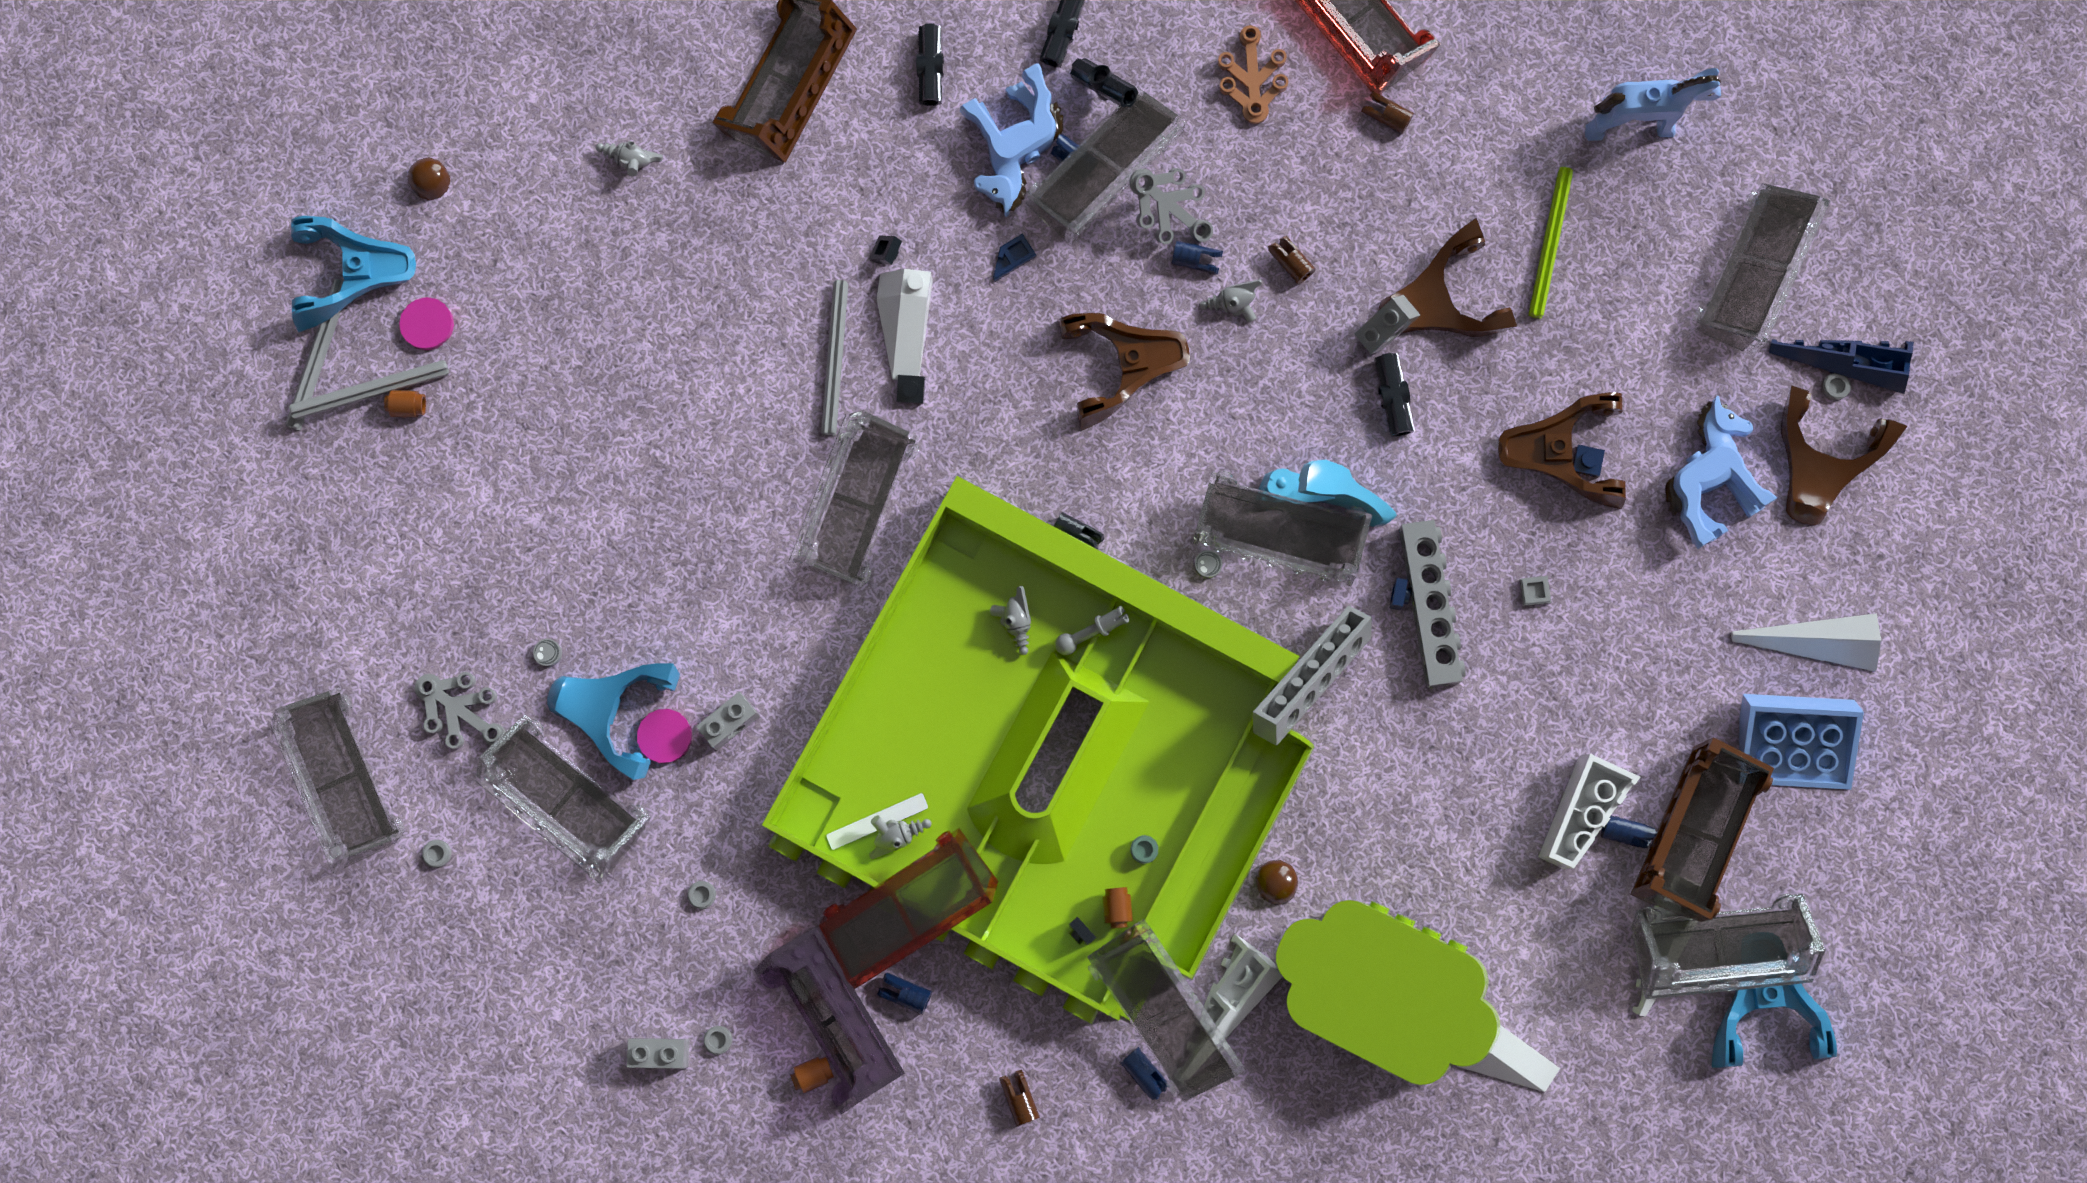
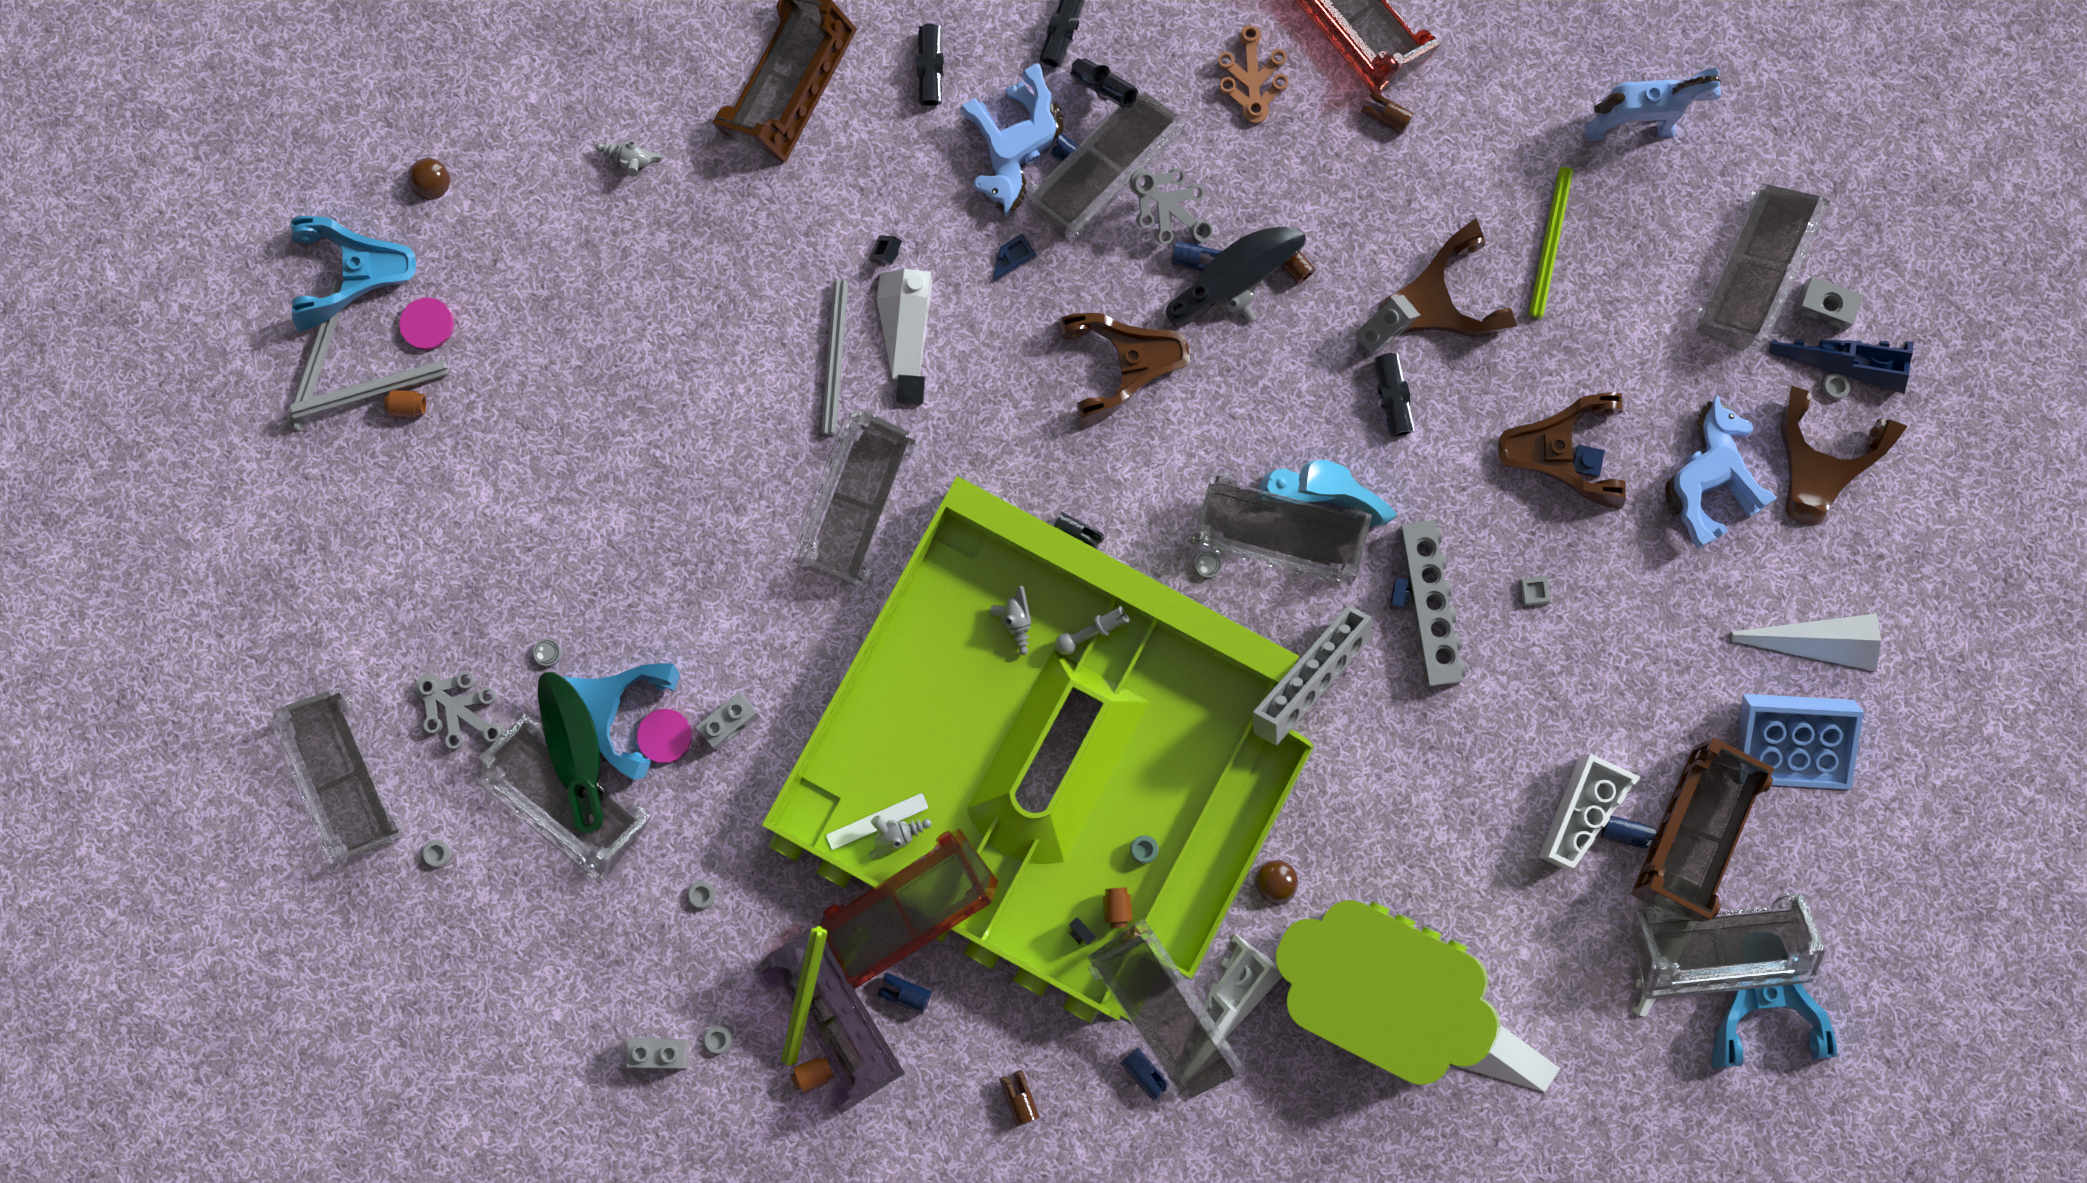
none -> dark green plant [538,672,603,833]
none -> lime axle [781,926,827,1066]
none -> black plant [1166,227,1306,327]
none -> light grey brick [1794,276,1864,332]

